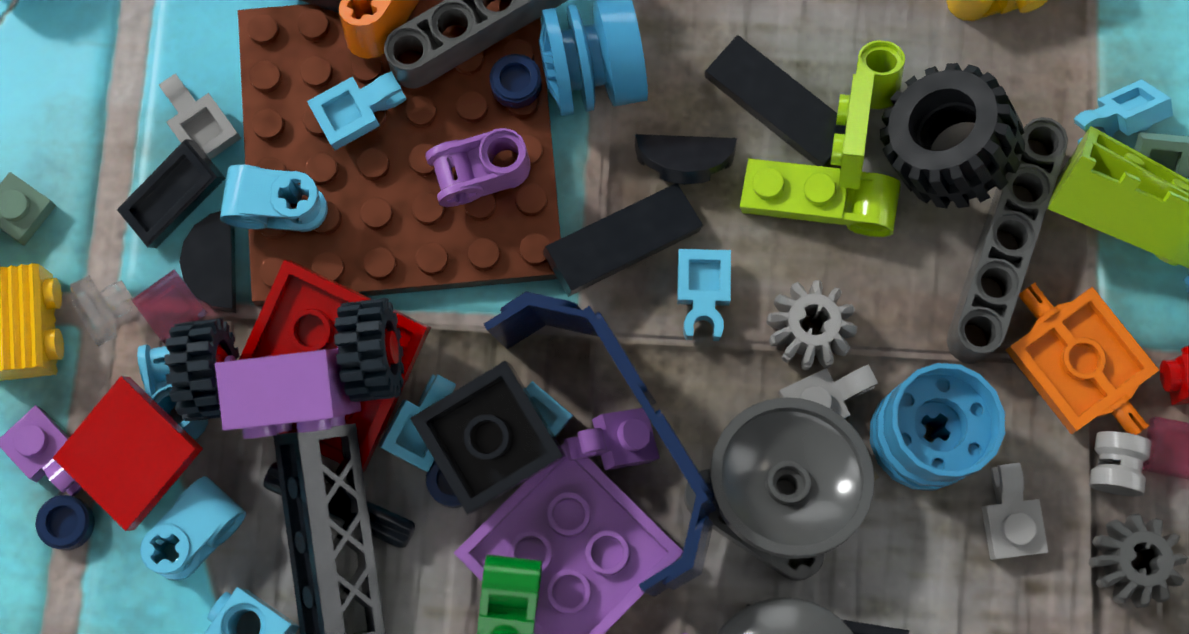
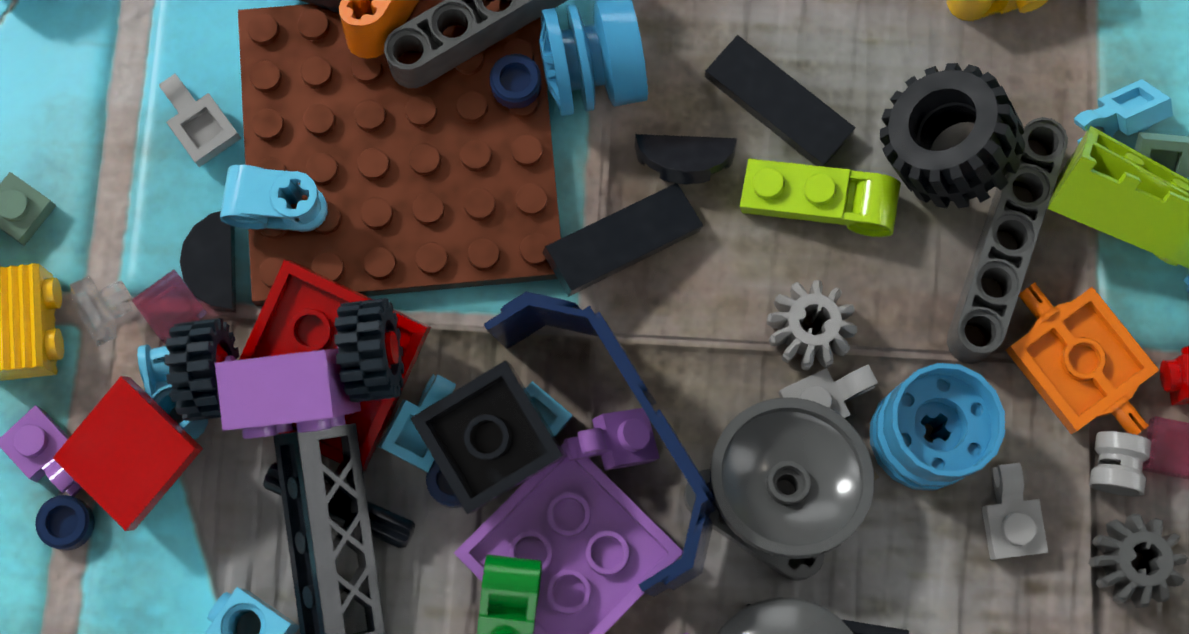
black tile [117,139,226,248] -> none
medium azure piece [140,476,246,580] -> none
medium azure plate [307,71,406,150] -> none
medium lavender piece [425,128,531,207] -> none
medium azure plate [677,249,731,341] -> none
lime plate [831,40,905,189] -> none

